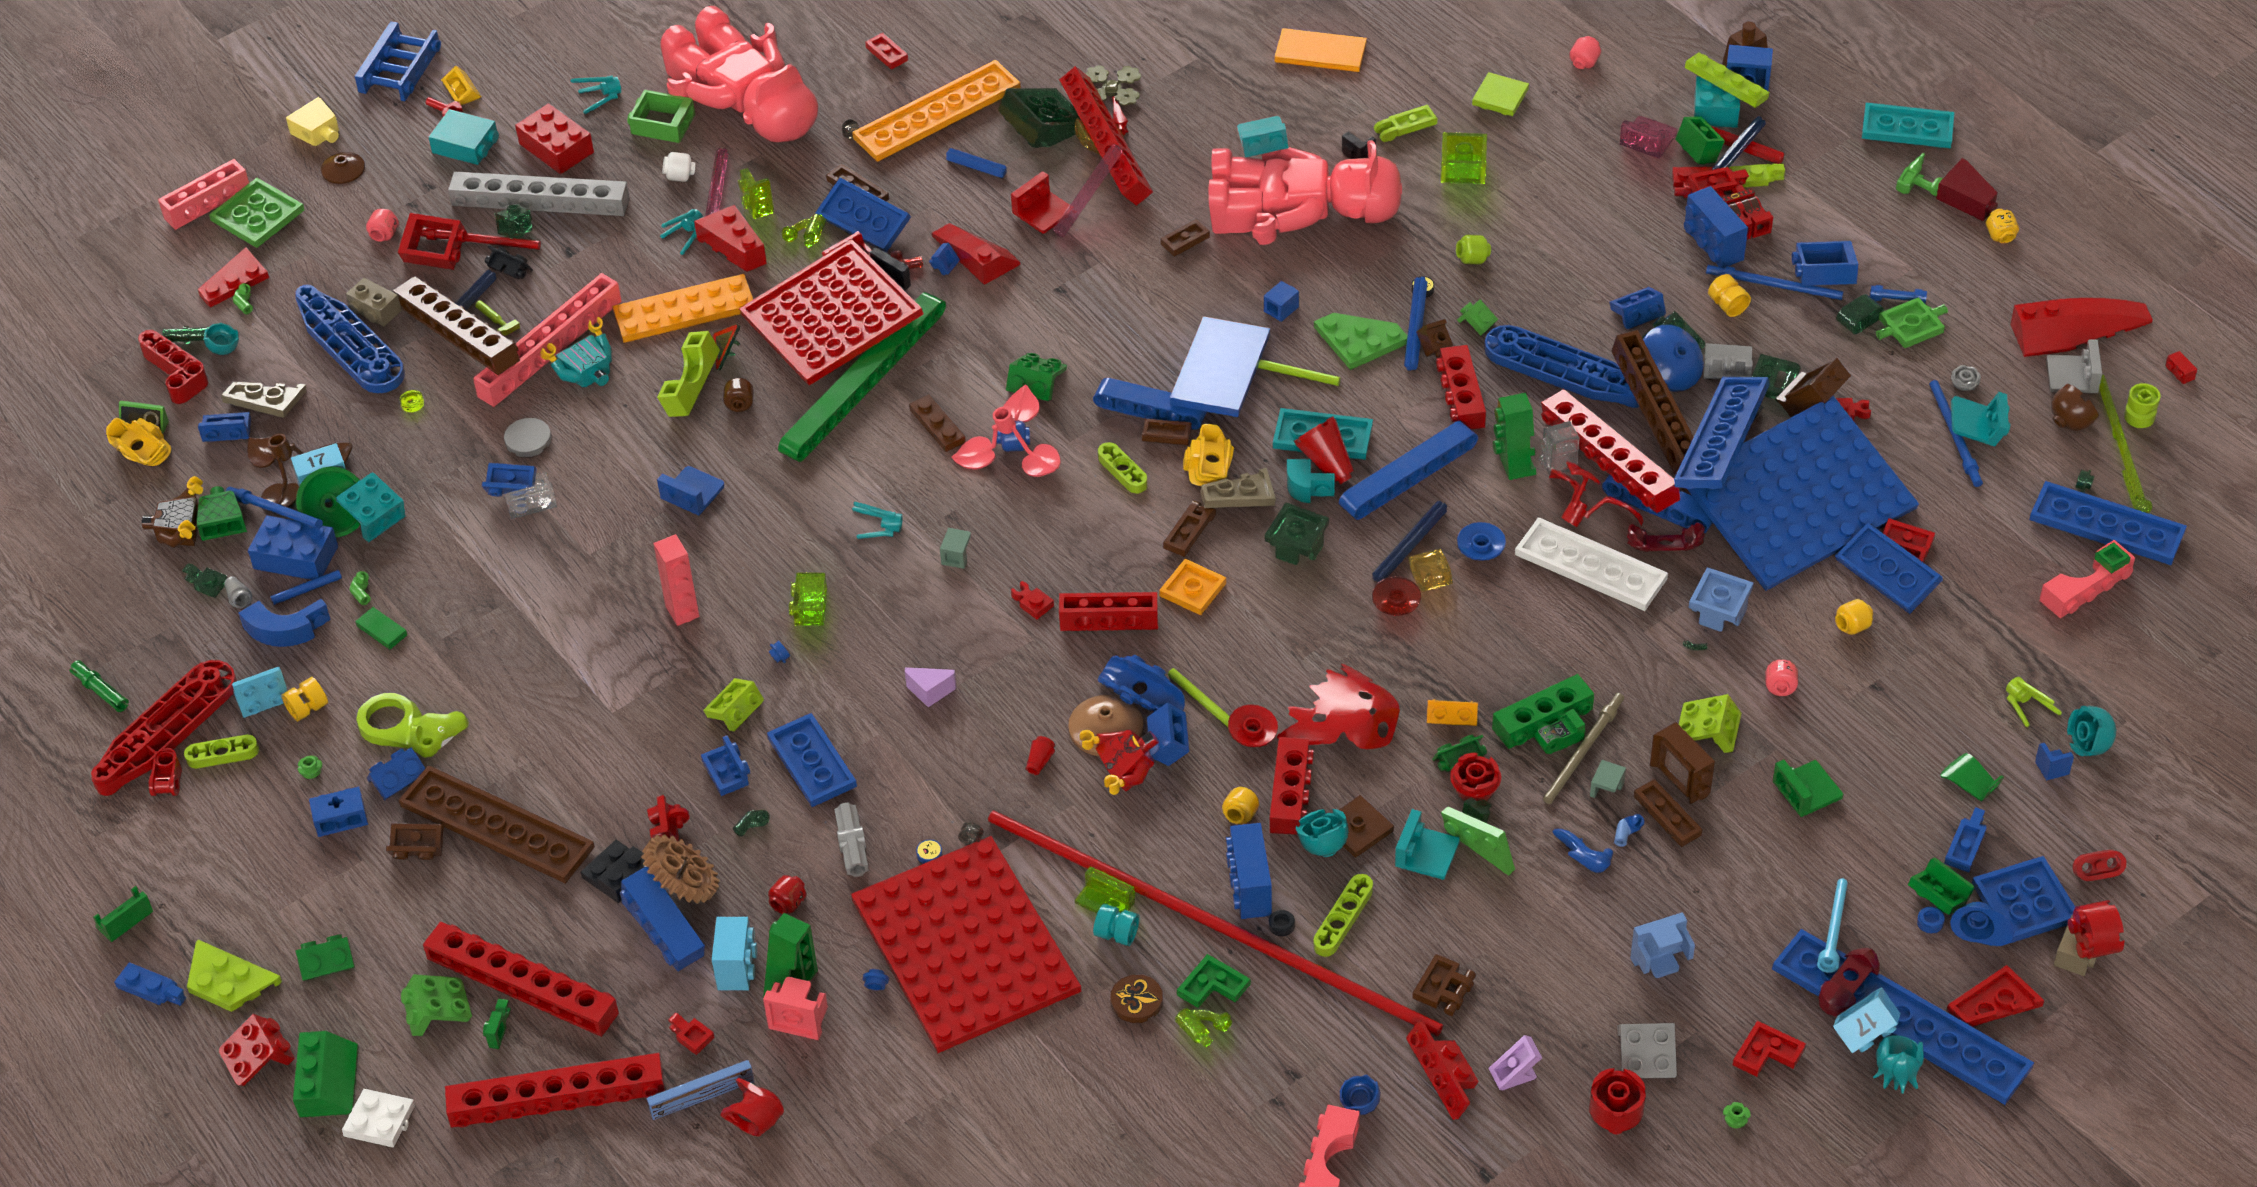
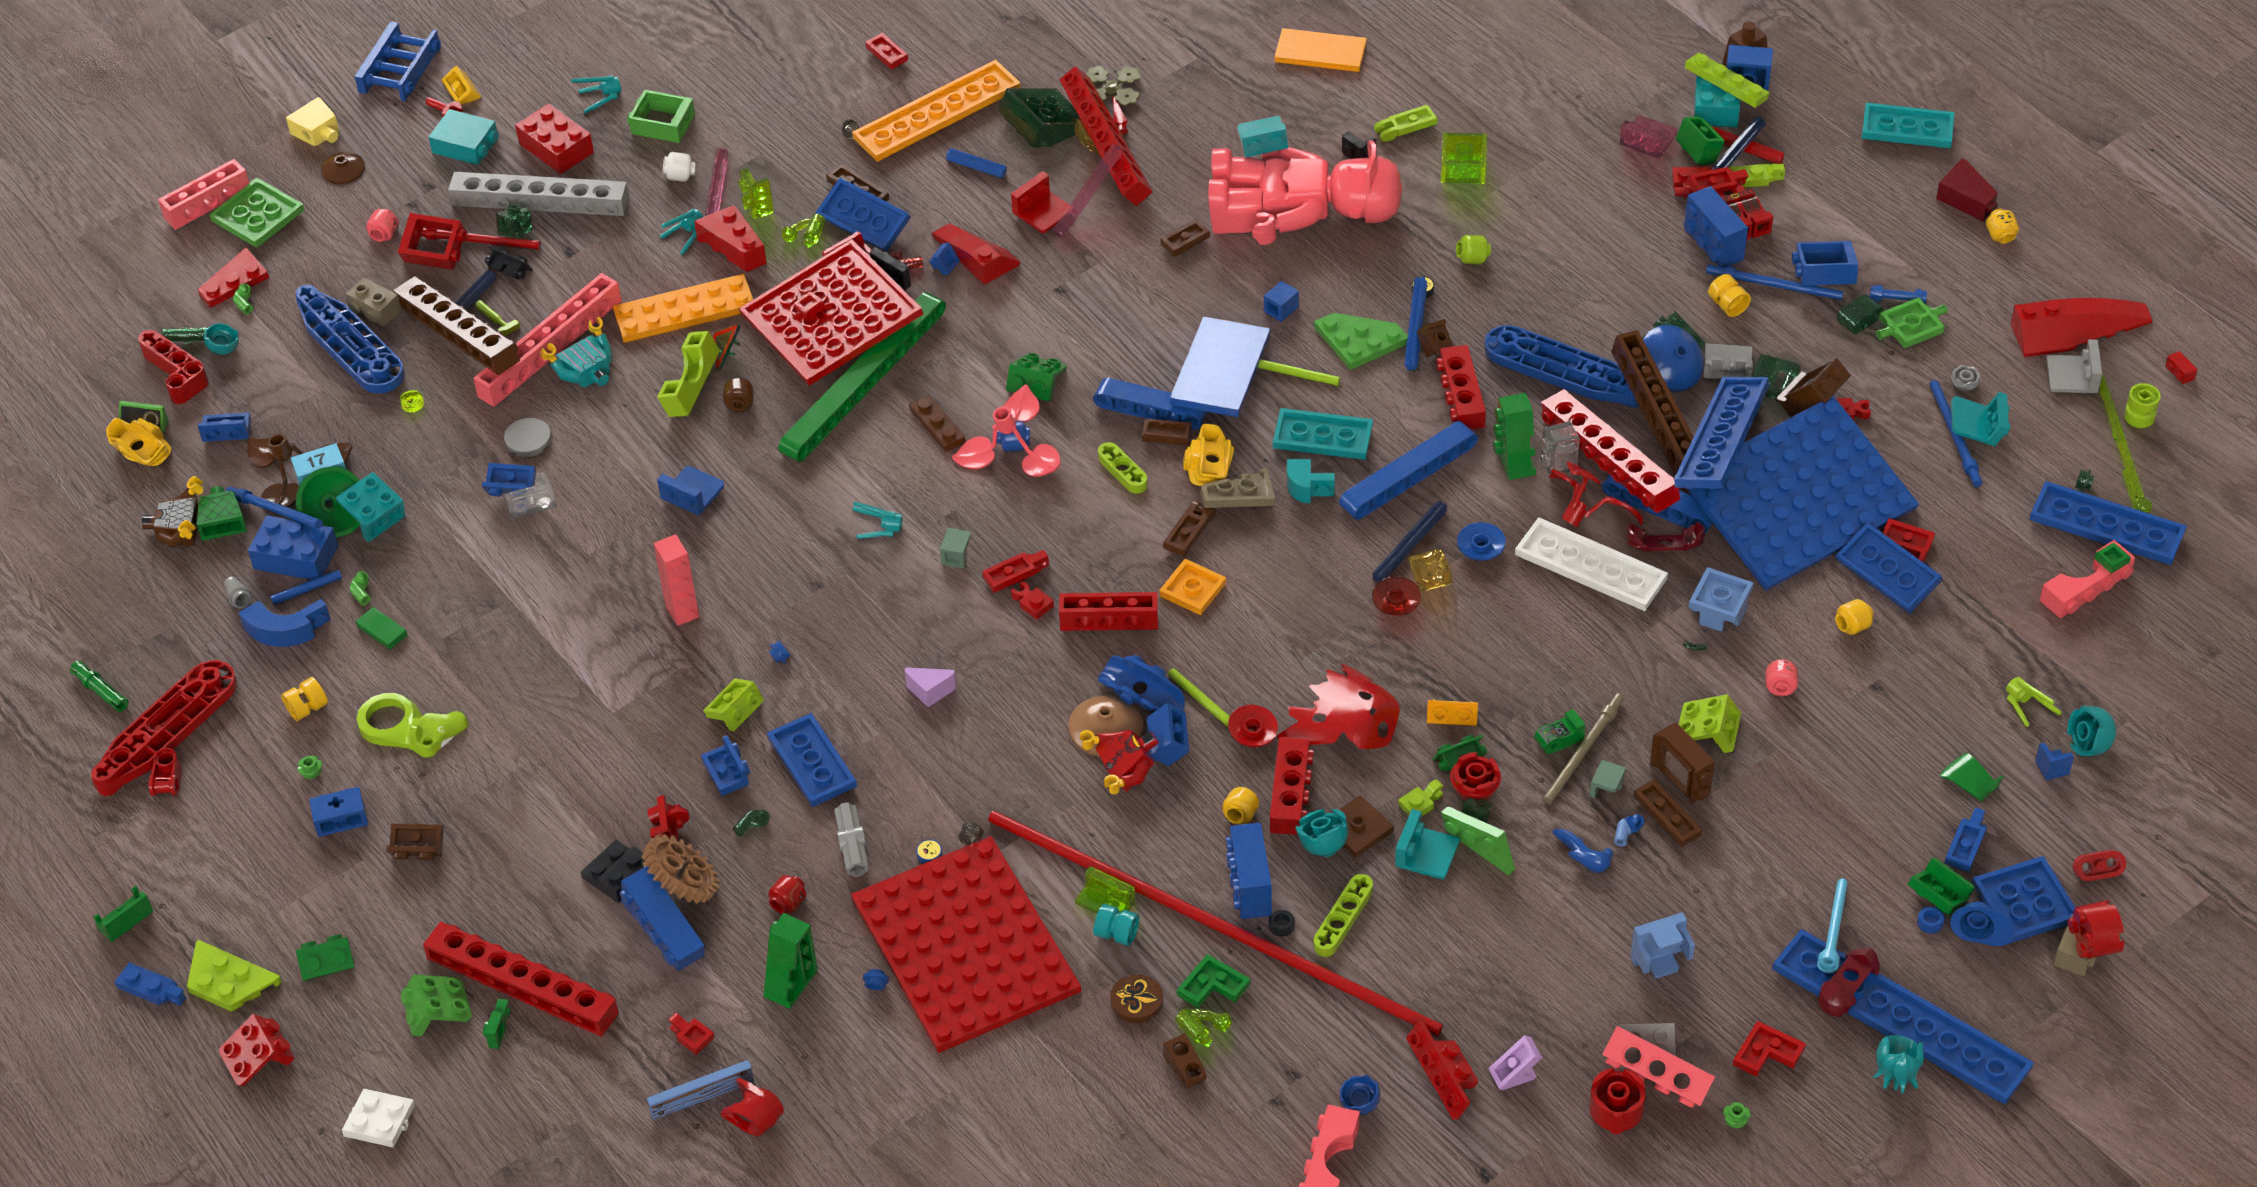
clear green plate [182,563,228,598] -> none
lime beam [184,735,259,769] -> none
dark tan wing [221,382,307,418] -> none
medium azure bracket [232,667,288,718] -> none
green slope [293,1031,359,1118] -> none
blue bracket [366,747,426,800] -> none
reddish brown plate [398,765,595,884] -> none
red brick [445,1053,665,1128] -> none
coral piece [661,6,818,142] -> none
medium azure brick [712,917,757,990] -> none
coral panel [763,977,828,1040] -> none
clear neon green brick [789,573,827,626] -> none
red cone [1025,736,1055,775] -> none
clear green panel [1265,502,1329,565] -> none
red cone [1294,416,1354,485] -> none
reddish brown plate [1412,954,1476,1016] -> none
bright green bracket [1457,299,1498,336] -> none
lime tile [1472,72,1529,116] -> none
green brick [1492,674,1594,749] -> none
coral head [1569,36,1601,69] -> none
blue bracket [1610,287,1666,329] -> none
green bracket [1773,759,1844,817] -> none
medium azure brick [1833,987,1901,1053] -> none
bright green piece [1896,153,1943,196] -> none
red wing [1946,965,2044,1026] -> none
reddish brown cylinder [2051,384,2099,431] -> none
none -> red tile [793,291,826,319]
none -> red hinge [982,549,1049,593]
none -> reddish brown leg [1163,1033,1207,1088]
none -> lime plate [1398,779,1443,817]
none -> coral brick [1602,1026,1715,1108]

